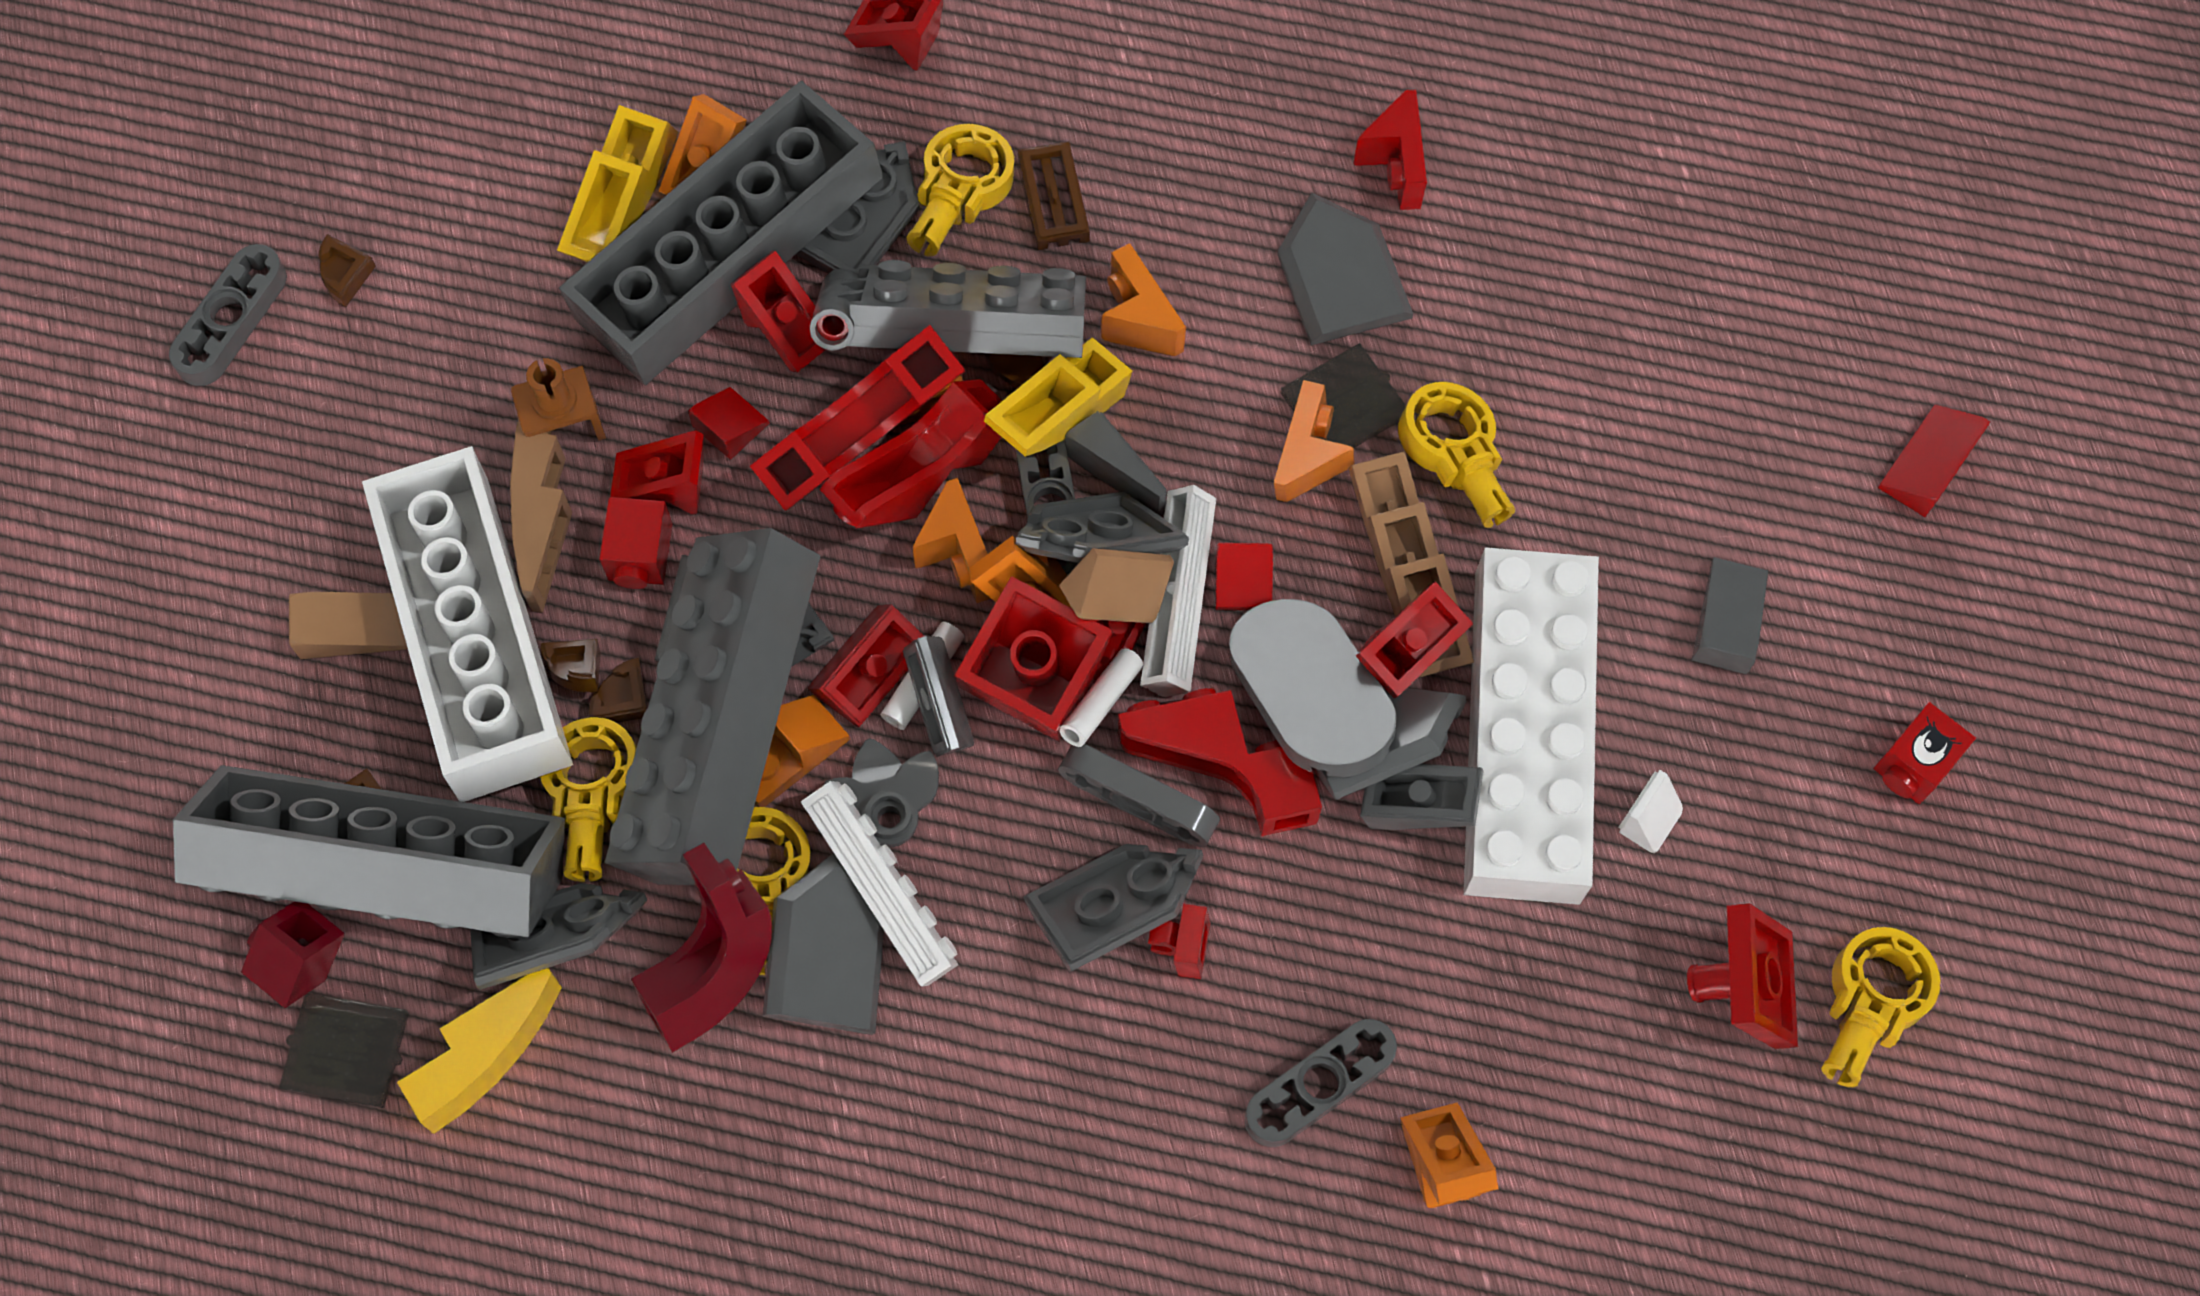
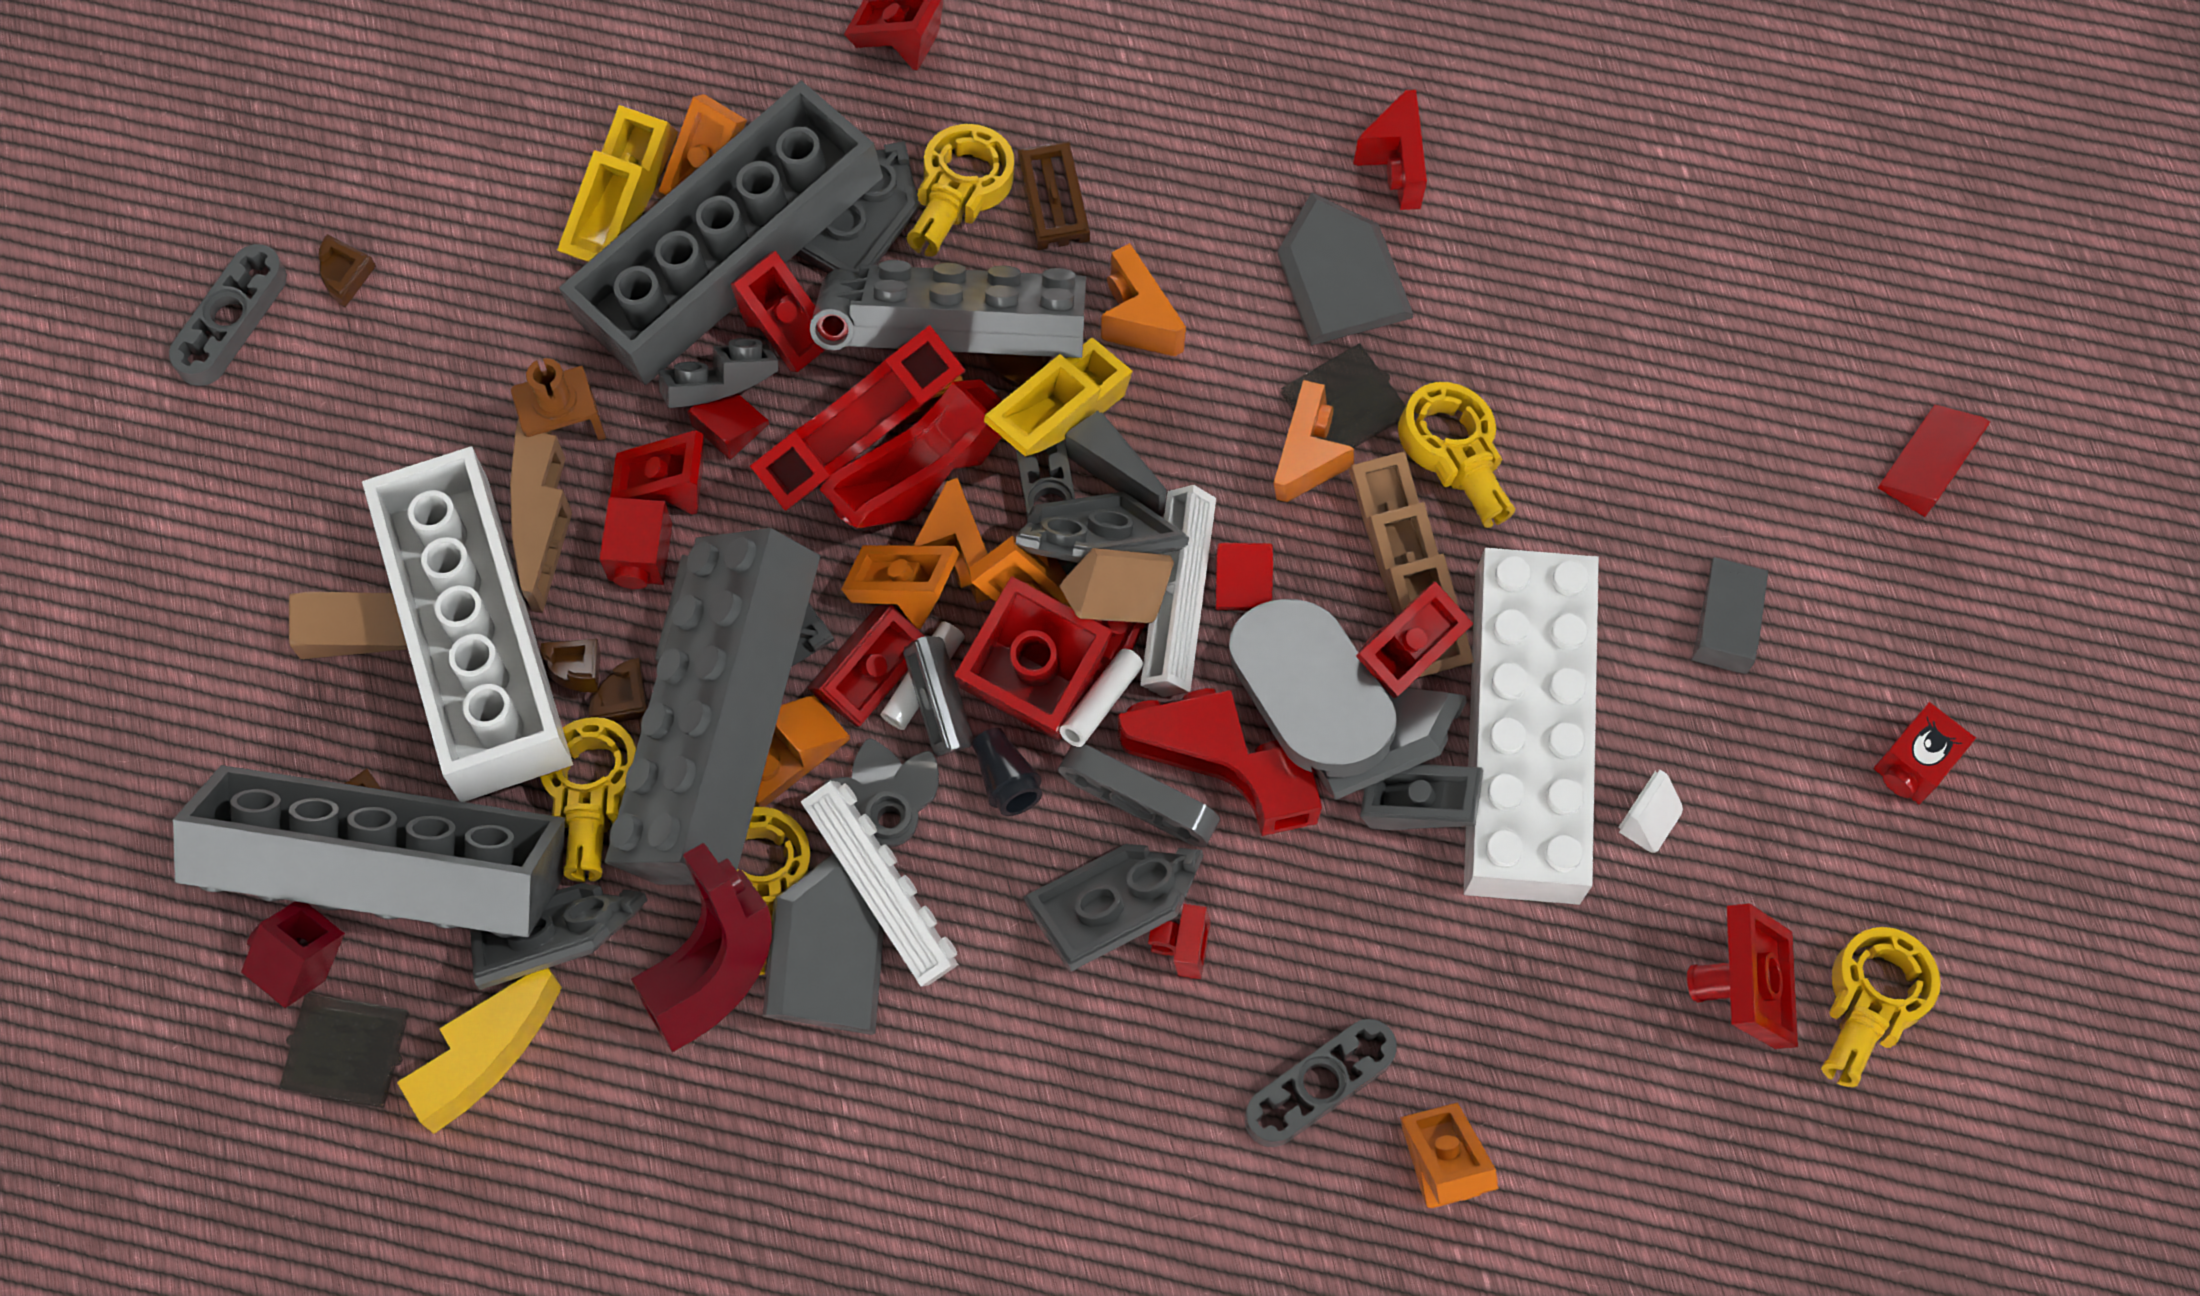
none -> dark grey slope [659,338,778,408]
none -> orange slope [841,545,960,630]
none -> black cone [972,728,1043,816]

